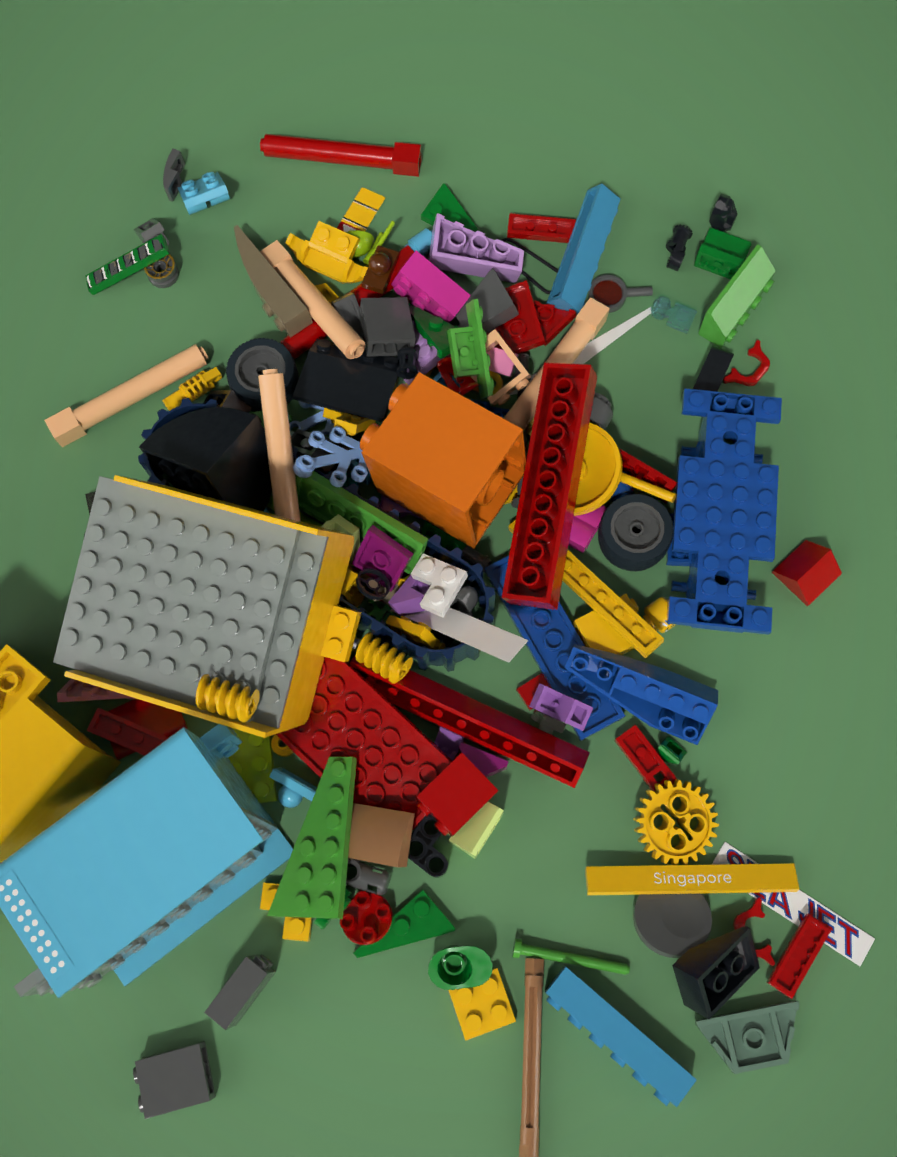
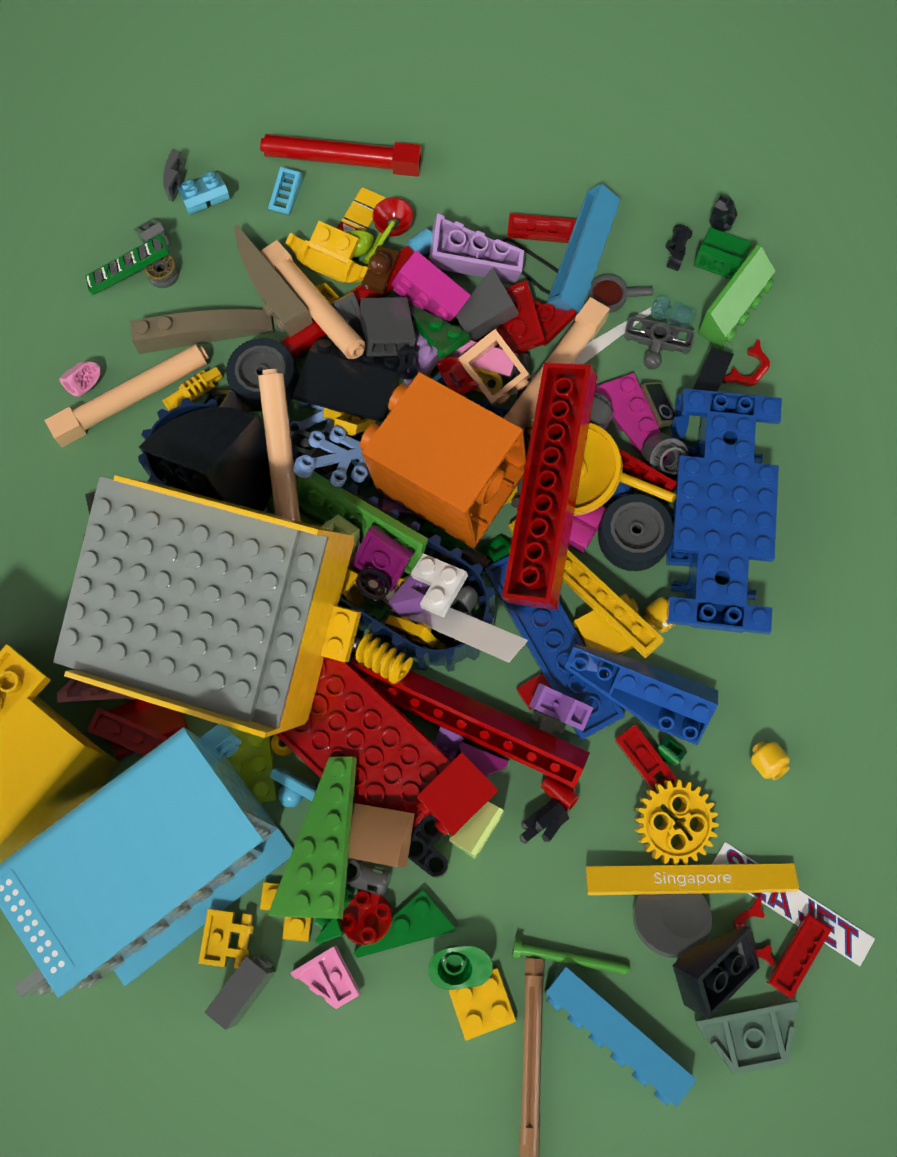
dark grey brick [133,1041,216,1119] -> none
yellow piece [196,674,260,723] -> none
green wing [421,183,479,232] -> none
bright green bracket [447,299,494,399] -> none
red slope [772,540,842,607] -> none
none -> bright pink rock [59,361,100,397]
none -> dark tan slope [130,309,274,354]
none -> yellow plate [198,908,254,969]
none -> medium azure slope [268,167,303,216]
none -> bright pink wing [290,946,361,1009]
none -> green slope [315,919,344,944]
none -> red piece [372,198,413,237]
none -> green slope [481,535,511,564]
none -> black rock [519,798,569,844]
none -> red cone [540,776,580,812]
none -> dark pink wing [595,373,668,459]
none -> dark grey piece [624,316,695,370]
none -> slope [640,382,677,430]
none -> dark grey piece [641,433,689,479]
none -> blue slope [670,394,689,441]
none -> yellow head [750,741,790,780]

